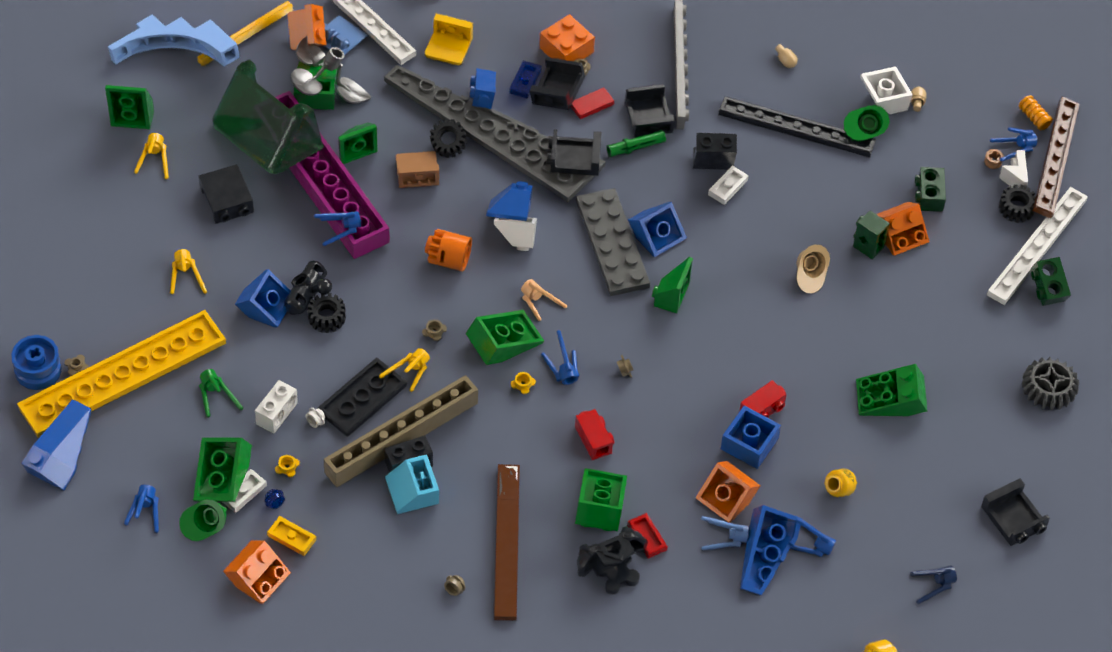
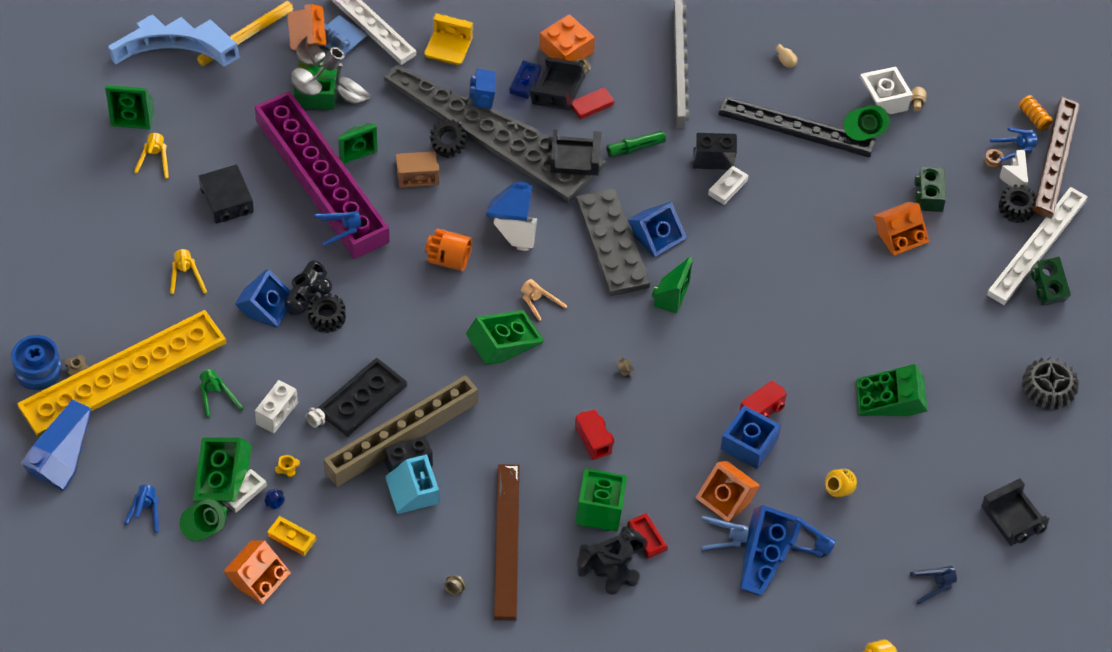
clear green windscreen [212,59,324,174] -> none
yellow plant [379,348,430,392] -> none
dark tan plate [422,320,447,341] -> none
yellow plate [511,372,536,394] -> none
blue plant [541,330,579,385] -> none
black panel [625,84,675,138] -> none
tan piece [796,244,830,293] -> none
dark green brick [853,210,890,260] -> none

